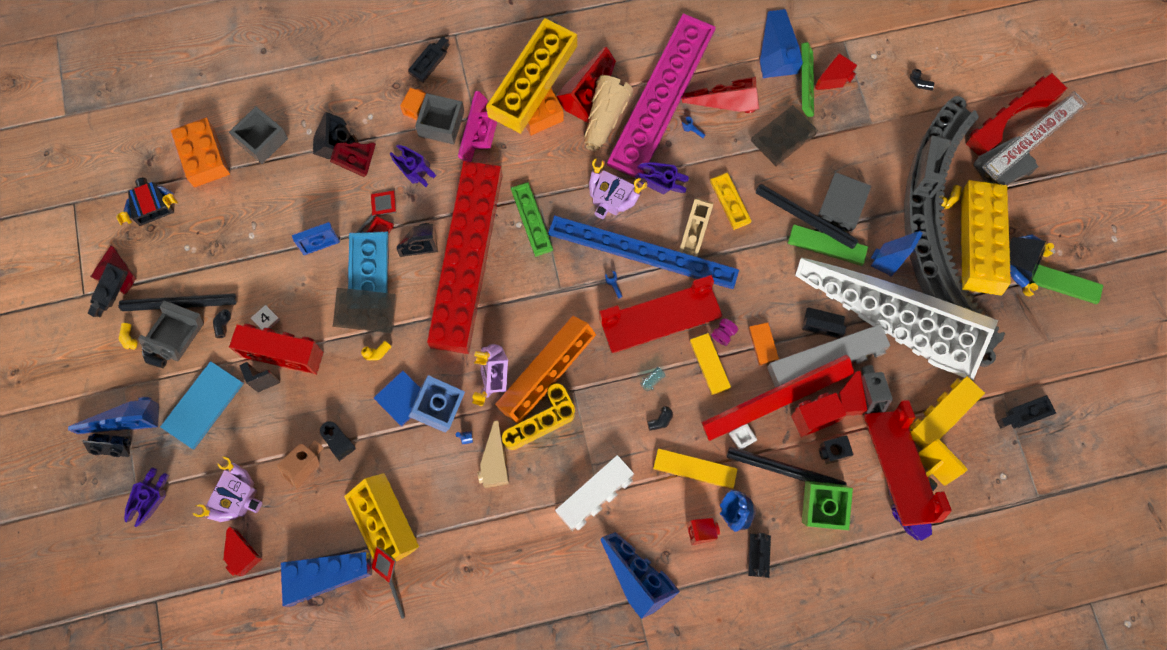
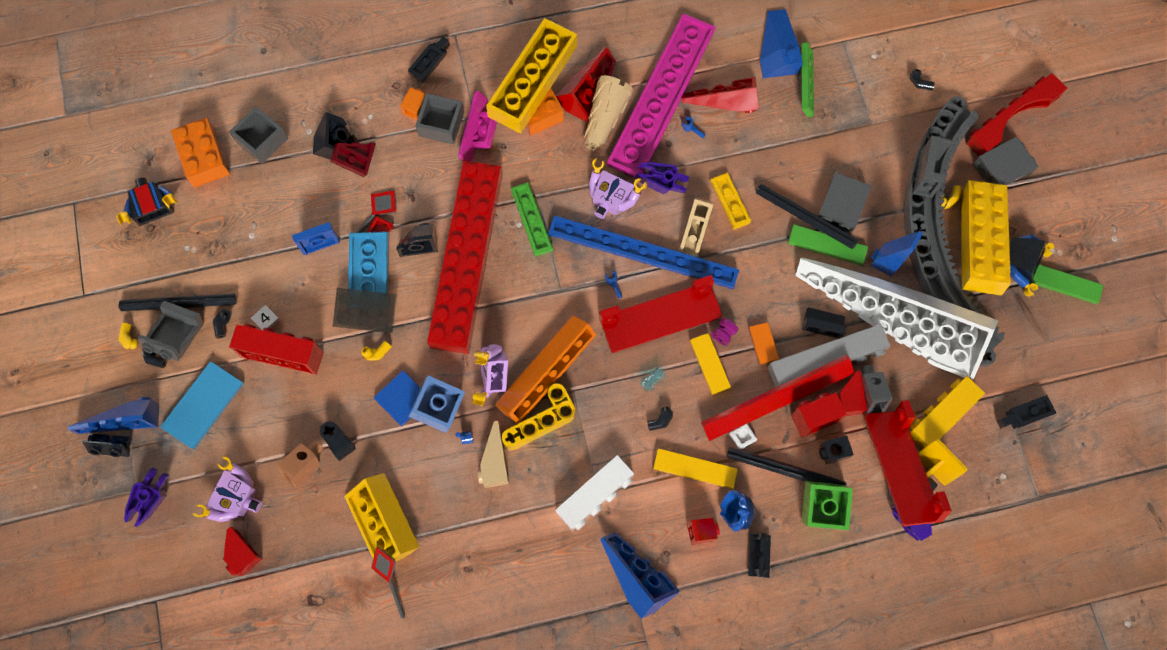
black hinge [87,263,128,317] -> none
dark red wing [90,245,137,295] -> none
black panel [239,362,280,392] -> none
blue wedge [281,552,372,607] -> none
dark purple hinge [390,145,437,187] -> none
clear smoke plate [751,105,818,166] -> none
red slope [815,53,857,90] -> none
clear tile [982,91,1087,181] -> none

